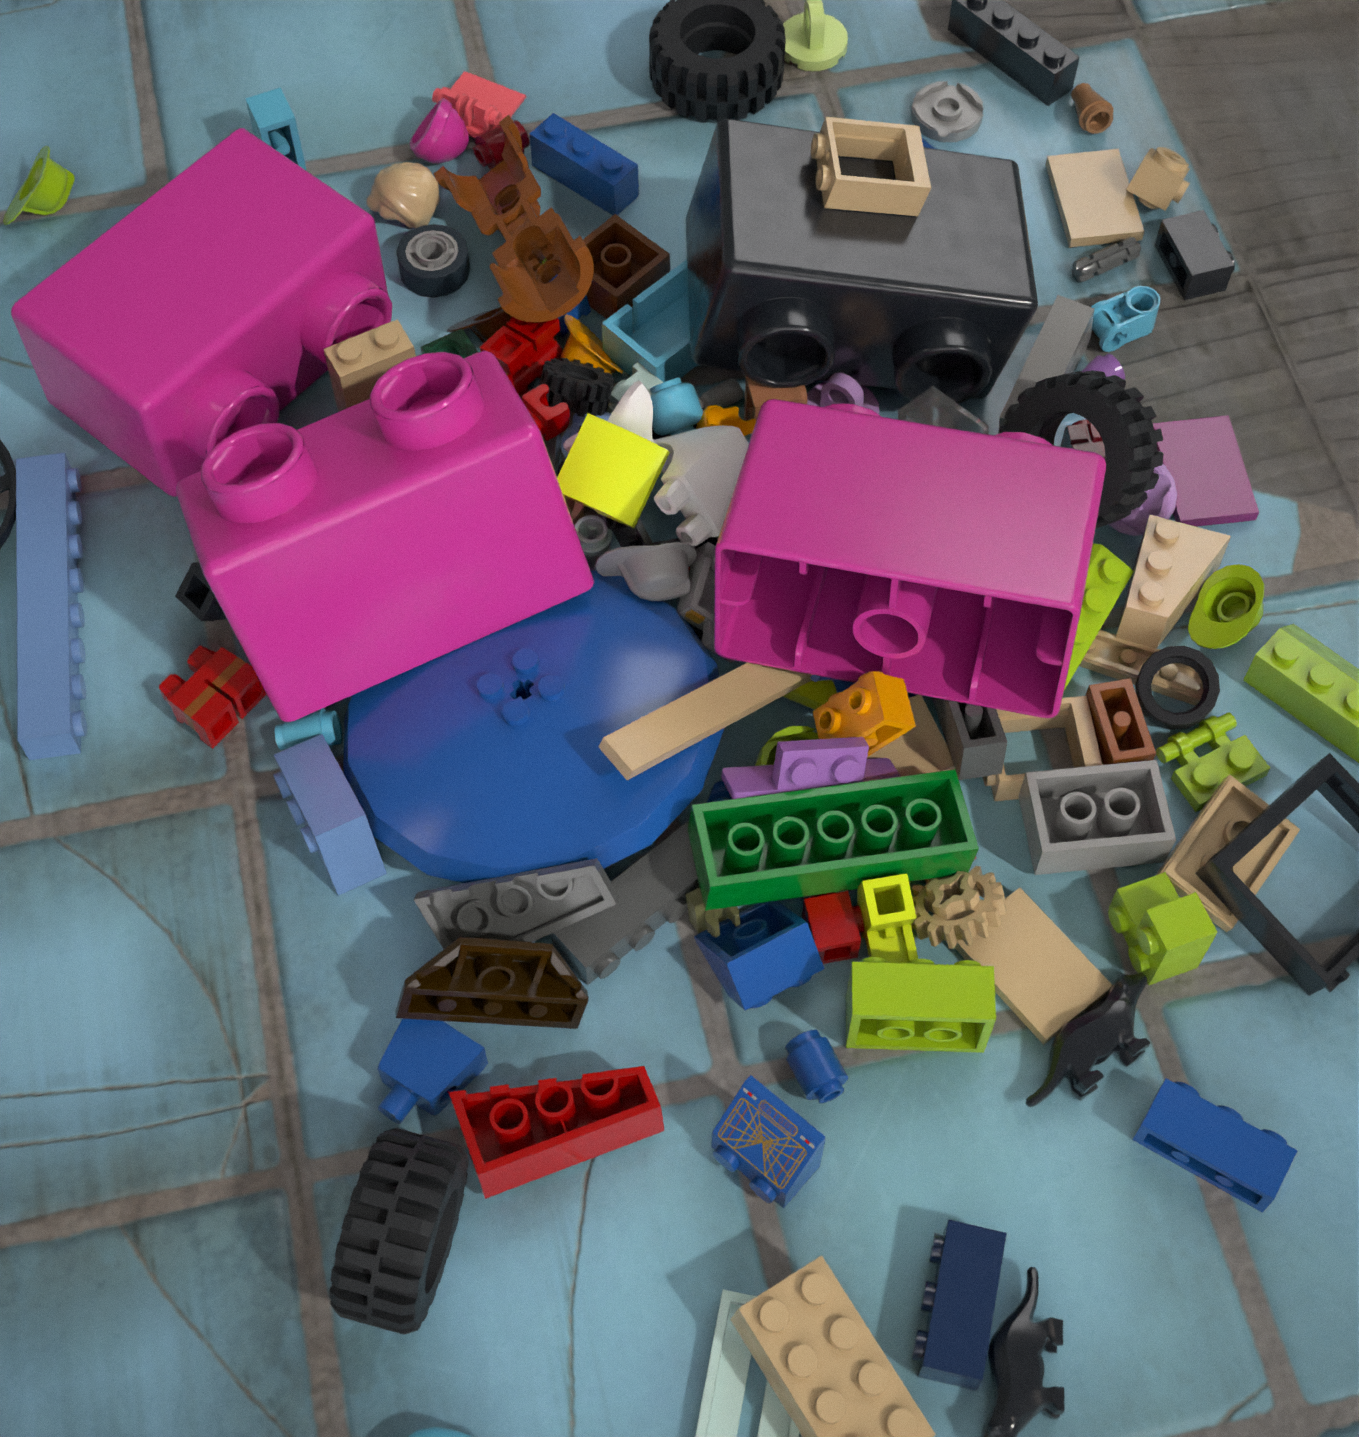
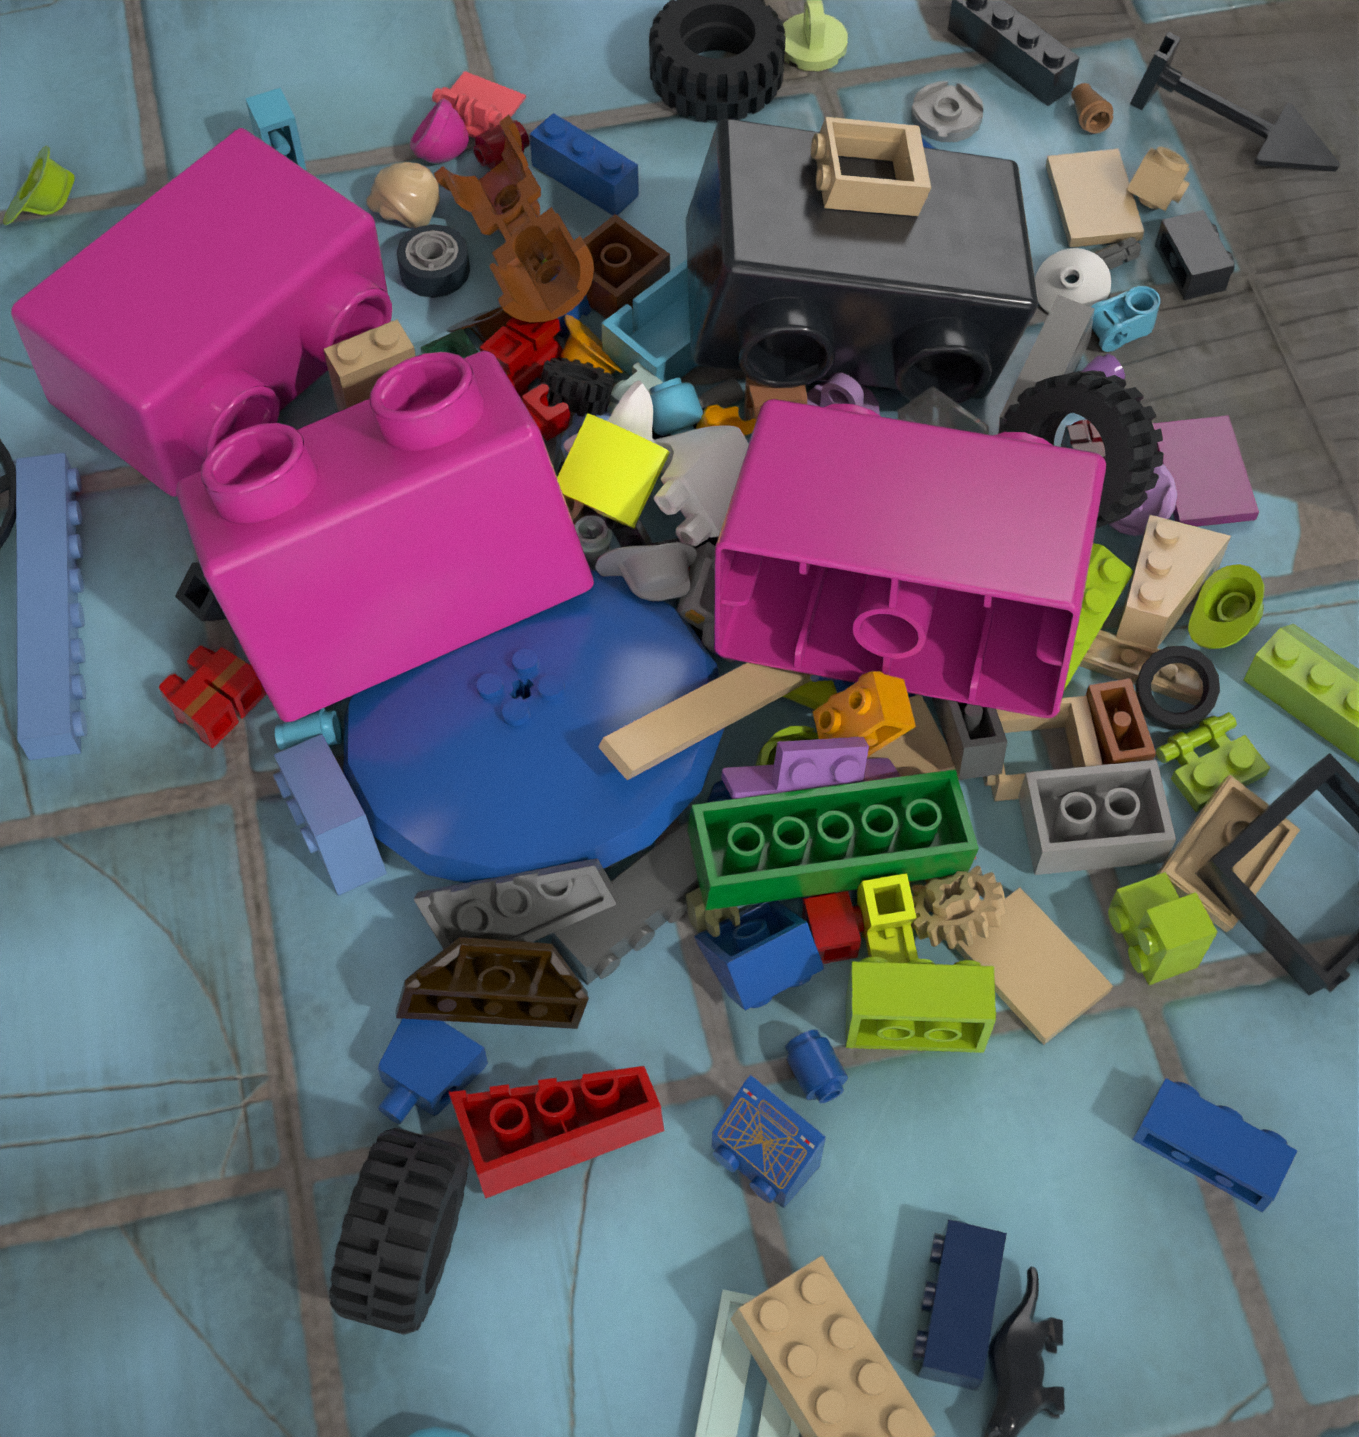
black animal [1026,973,1150,1107] -> none
none -> white dish [1035,248,1111,314]
none -> black piece [1130,31,1340,172]

